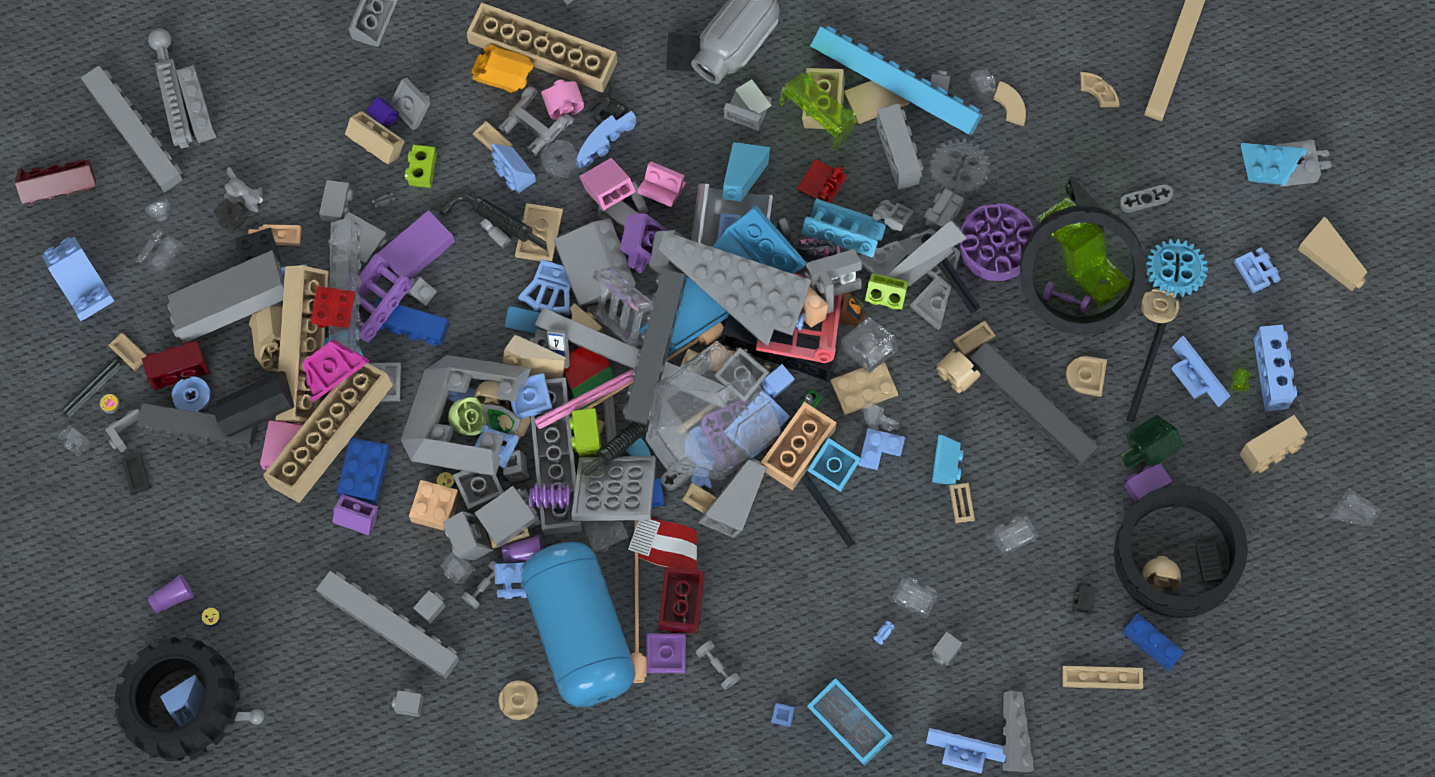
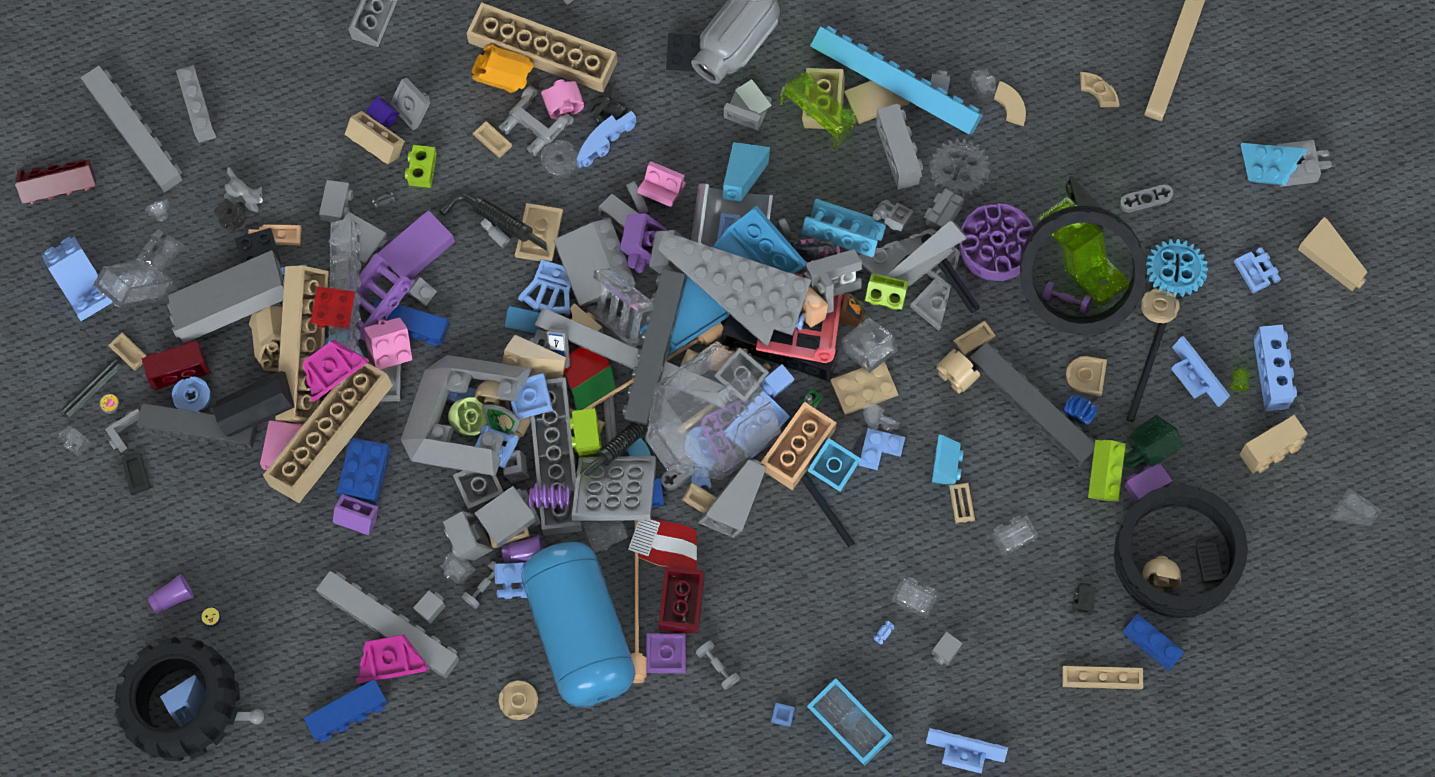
light grey gear [148,28,193,149] -> none
light grey brick [392,689,423,717] -> none
light nougat brick [409,480,460,531] -> none
light yellow tile [436,471,456,488] -> none
light blue slope [491,143,536,194] -> none
bright pink axle [535,369,634,429] -> none
bright pink brick [580,158,636,210] -> none
red hinge [797,159,847,203] -> none
light grey wing [1003,691,1034,772] -> none
none -> clear brick [93,259,174,308]
none -> blue brick [304,679,388,742]
none -> dark pink wing [356,634,429,684]
none -> bright pink brick [364,317,412,370]
none -> blue gear [1063,395,1098,424]
none -> lime brick [1088,440,1126,501]

